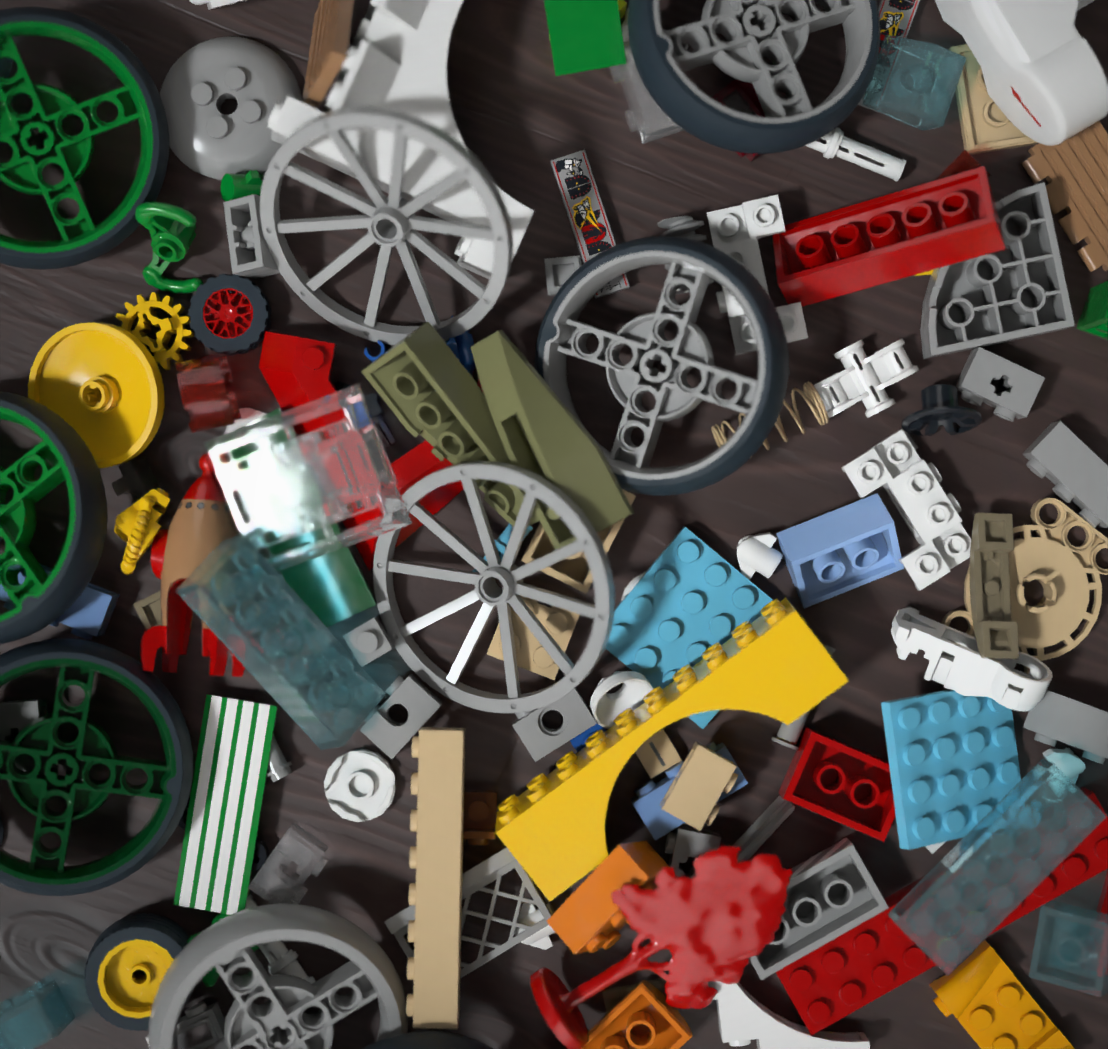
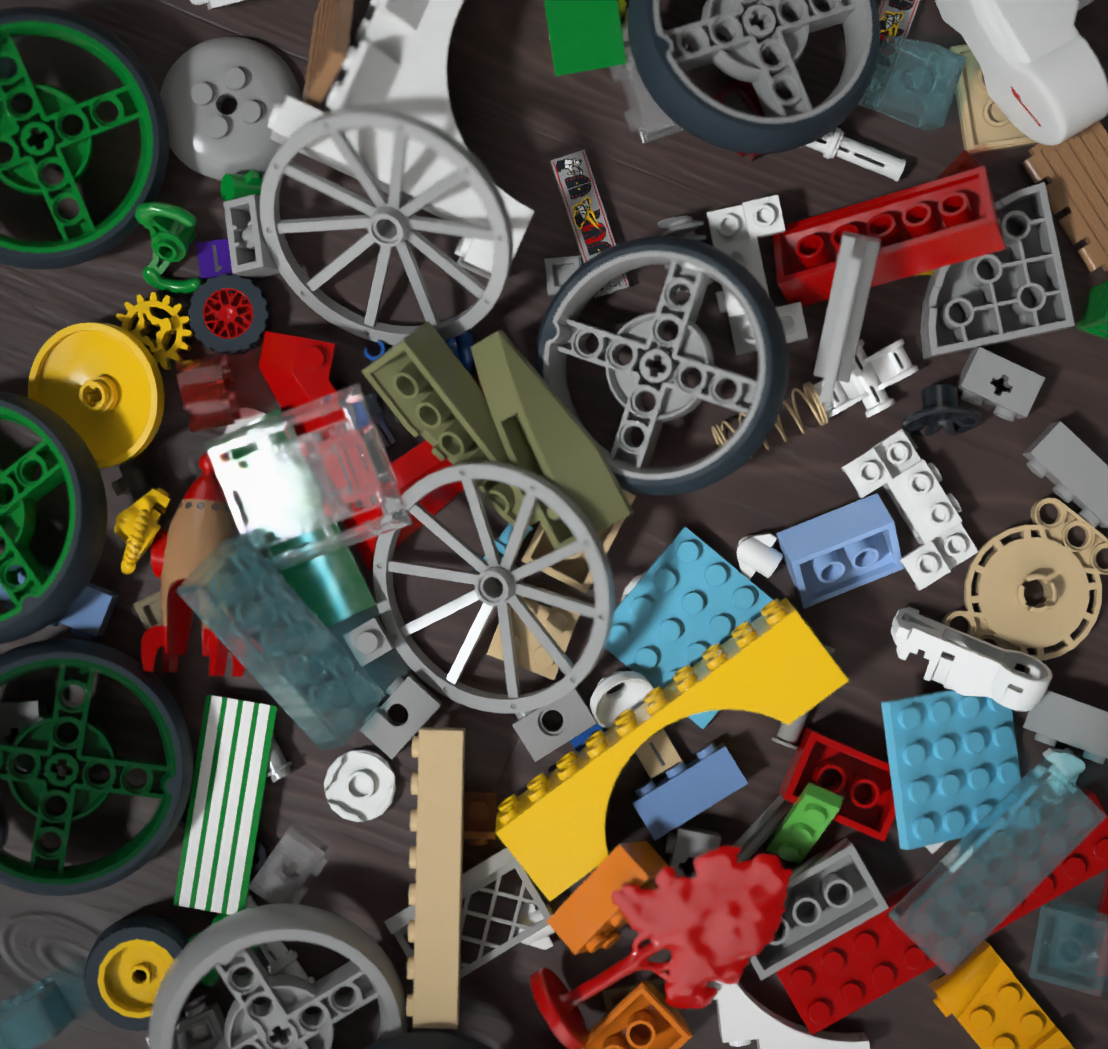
tan brick [660,741,738,831] -> none
dark tan slope [970,513,1019,659] -> none
none -> dark purple tile [196,239,233,280]
none -> bright green plate [767,783,843,864]
none -> light grey fence [813,232,881,404]

